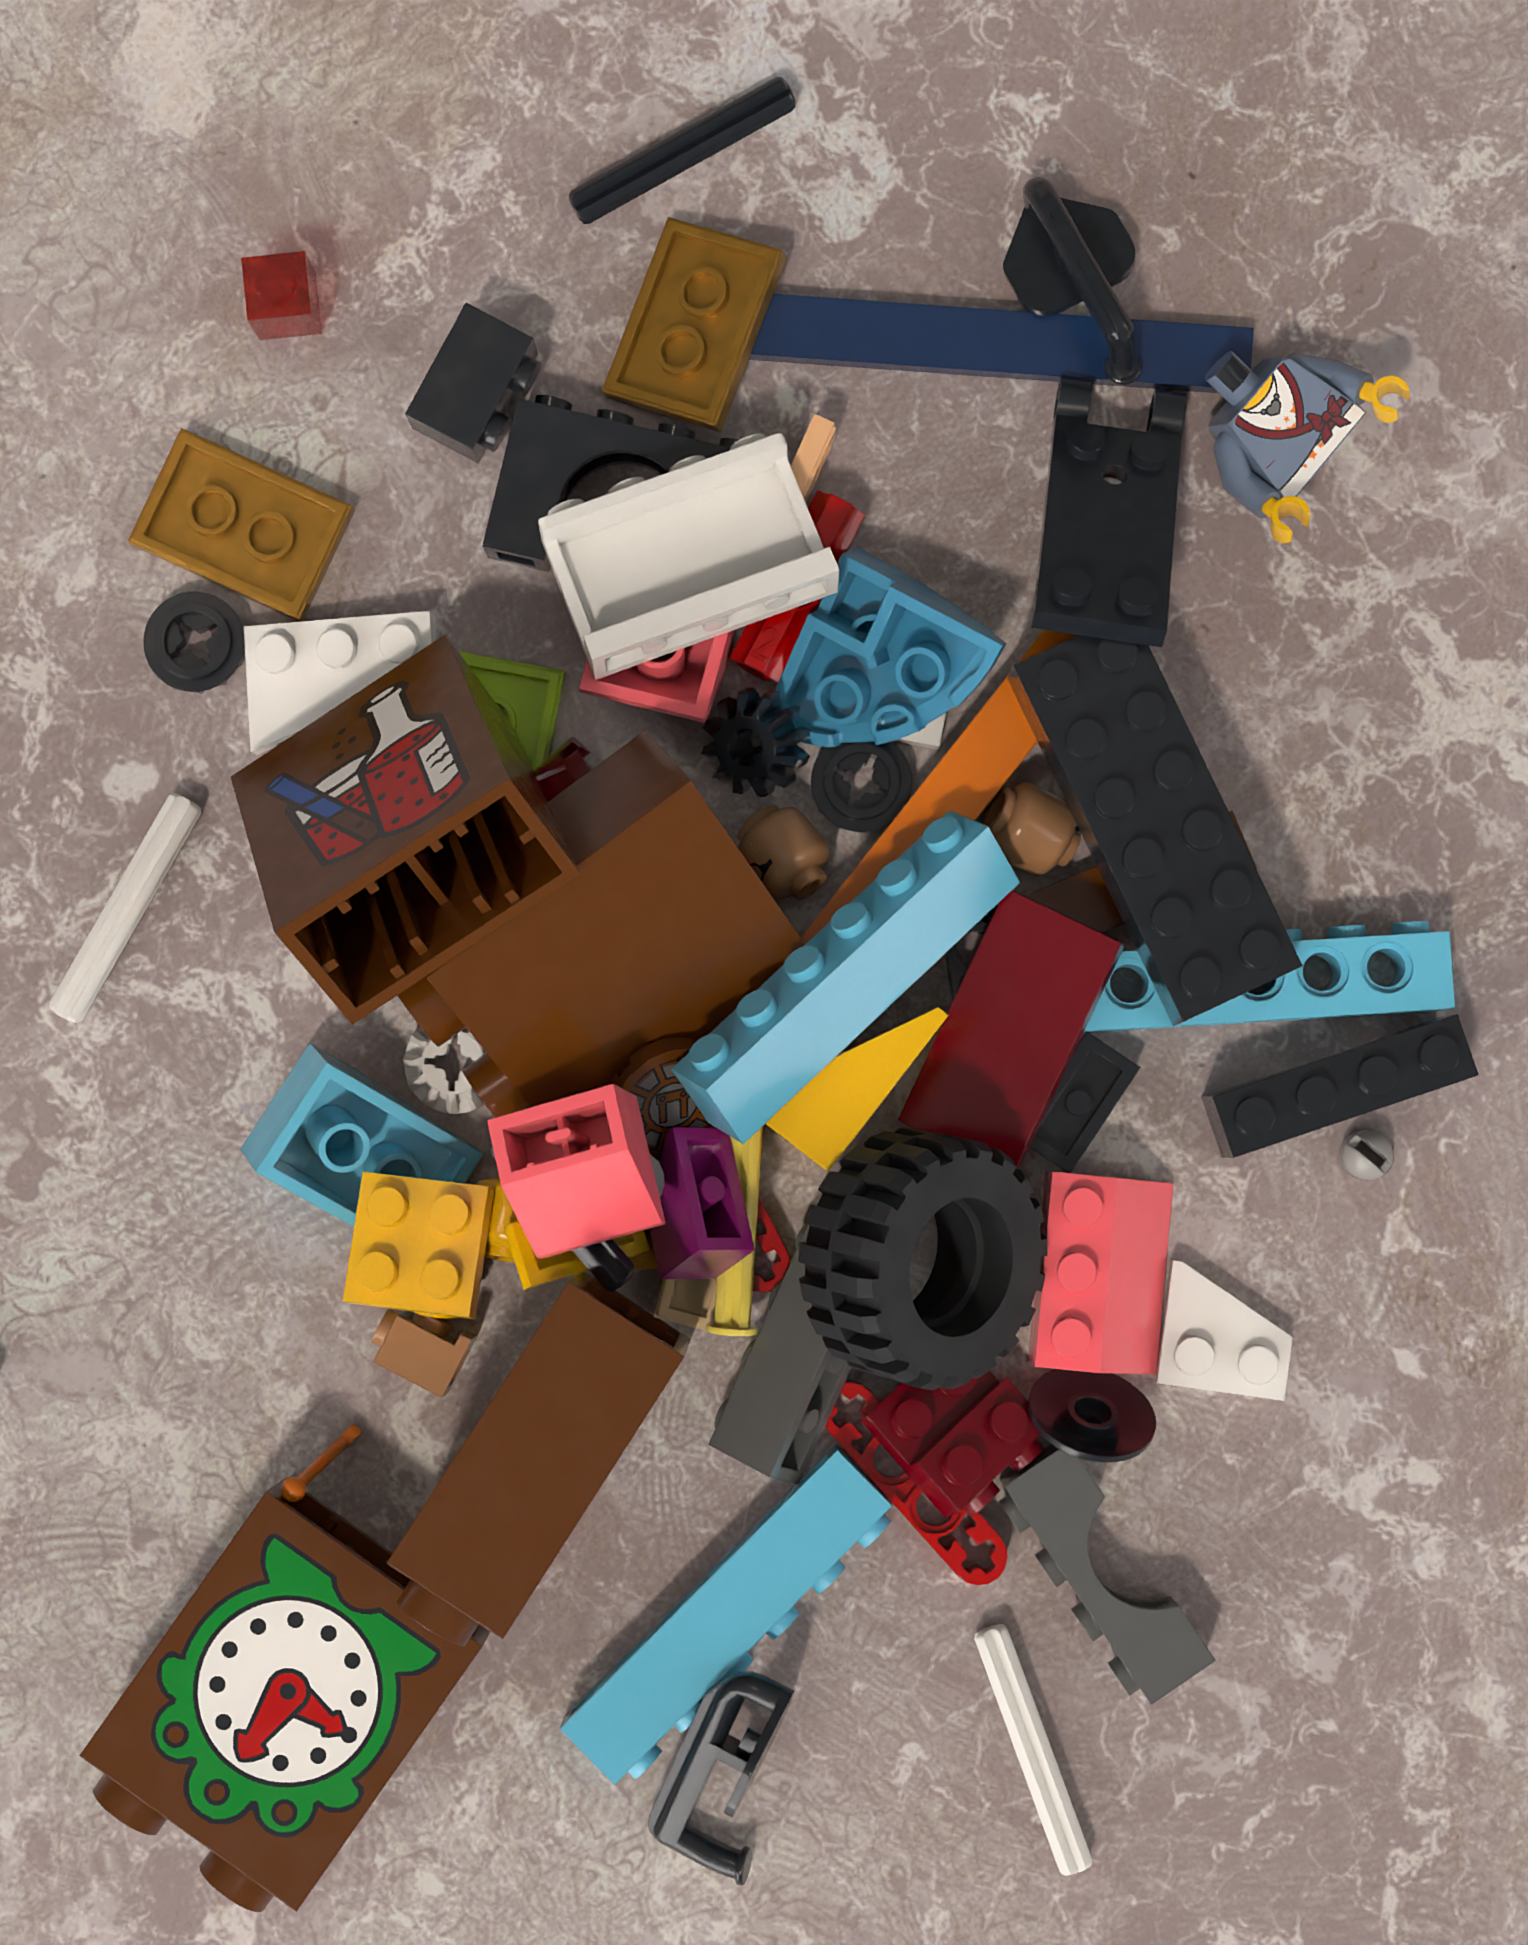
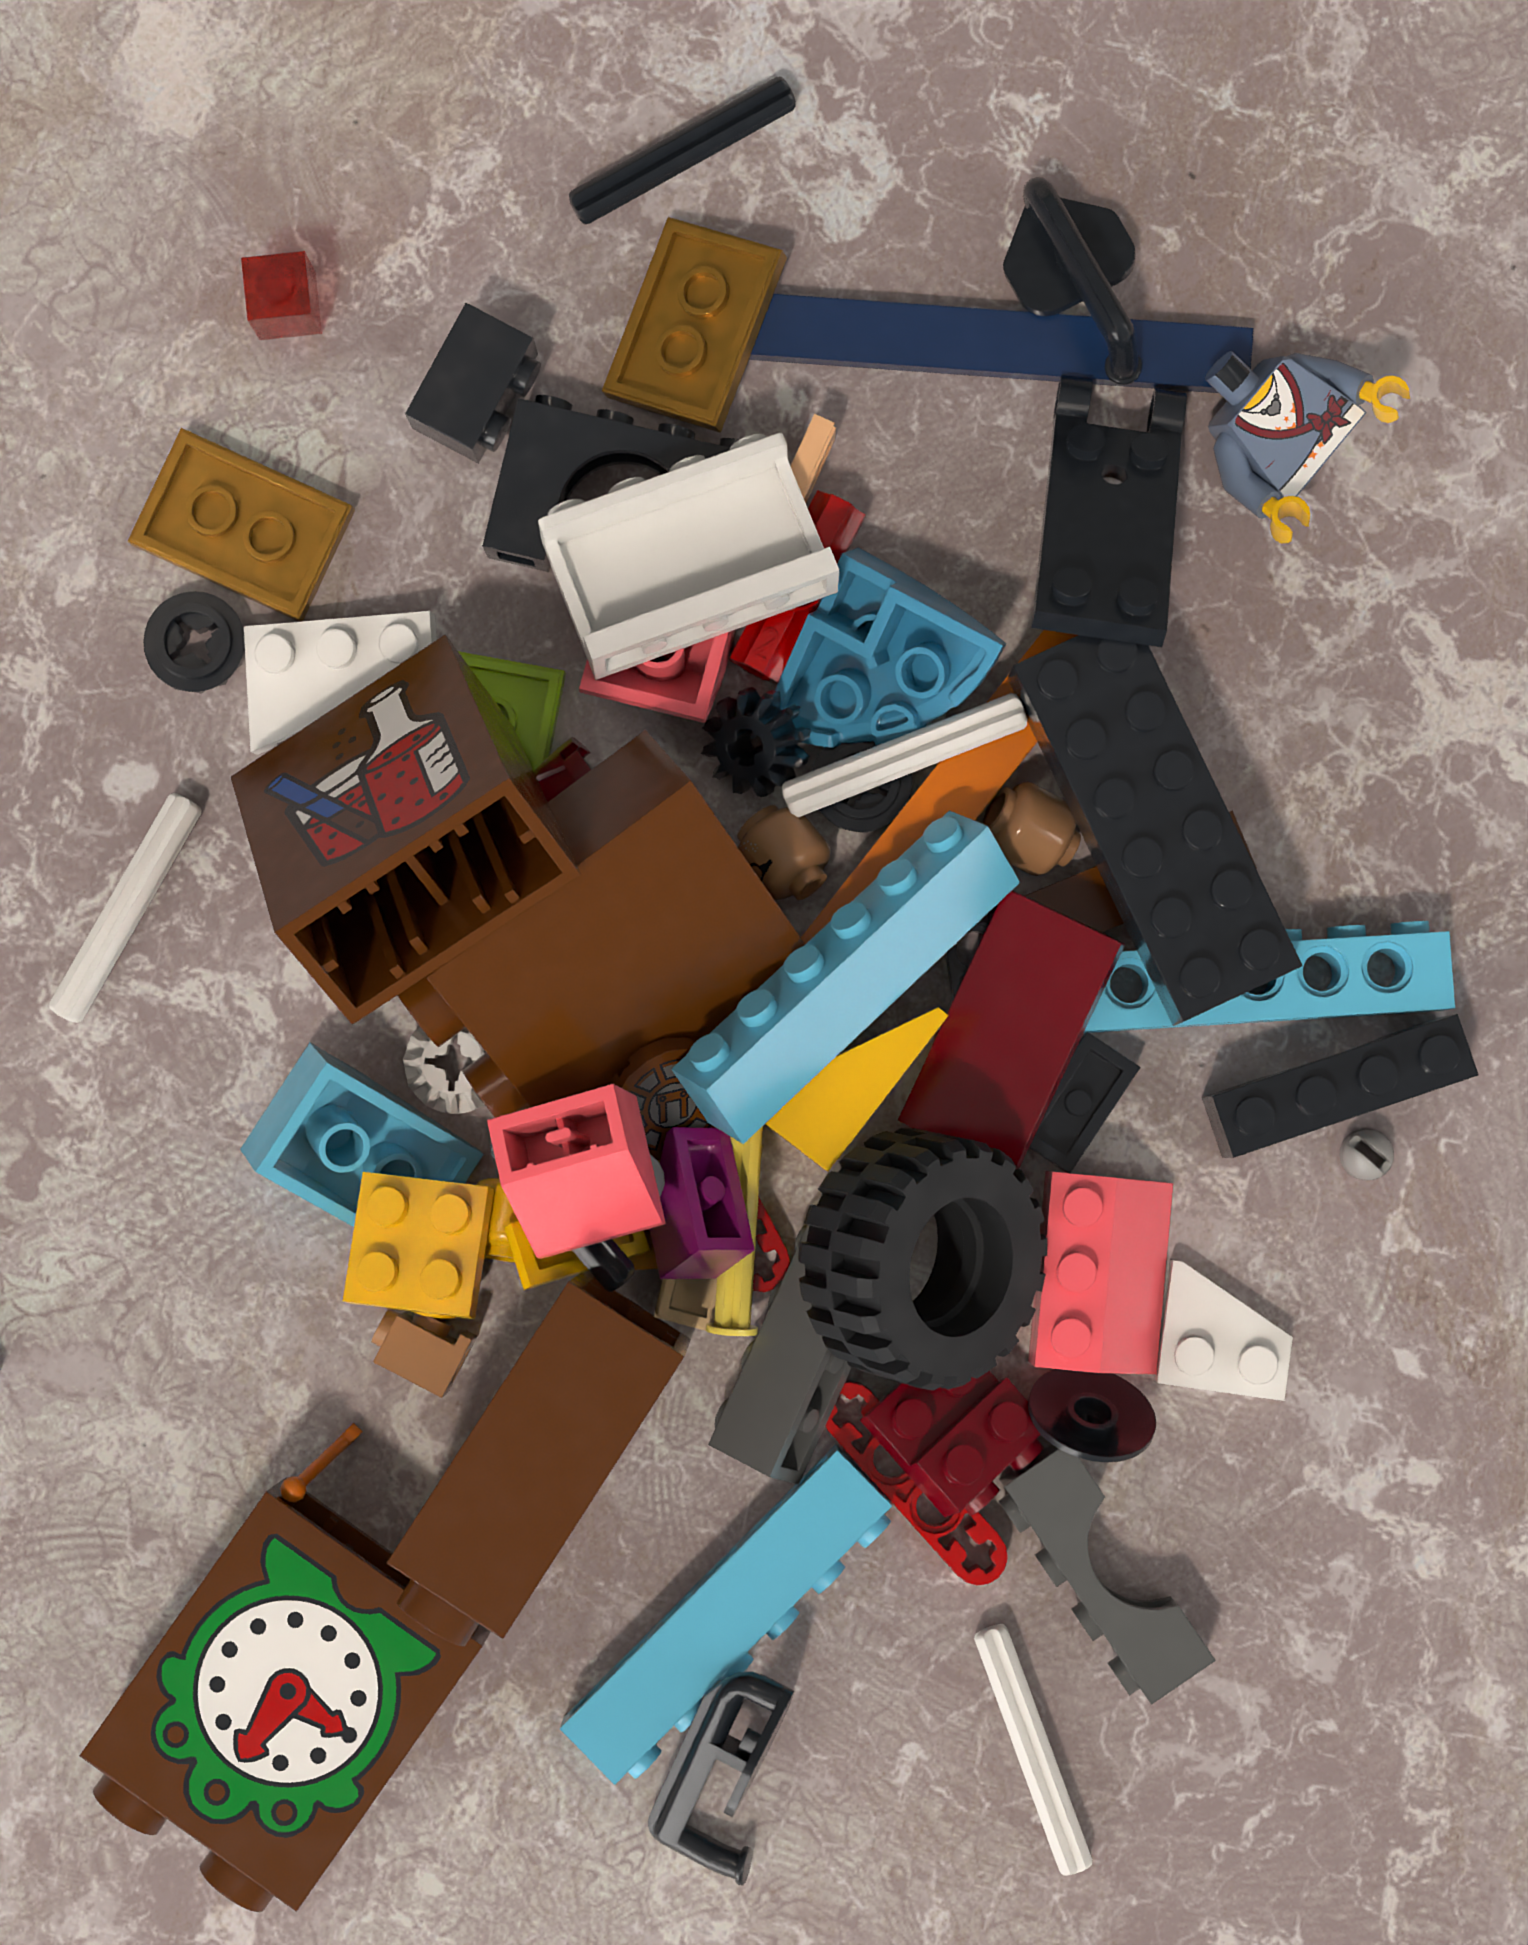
none -> white axle [782,693,1027,817]

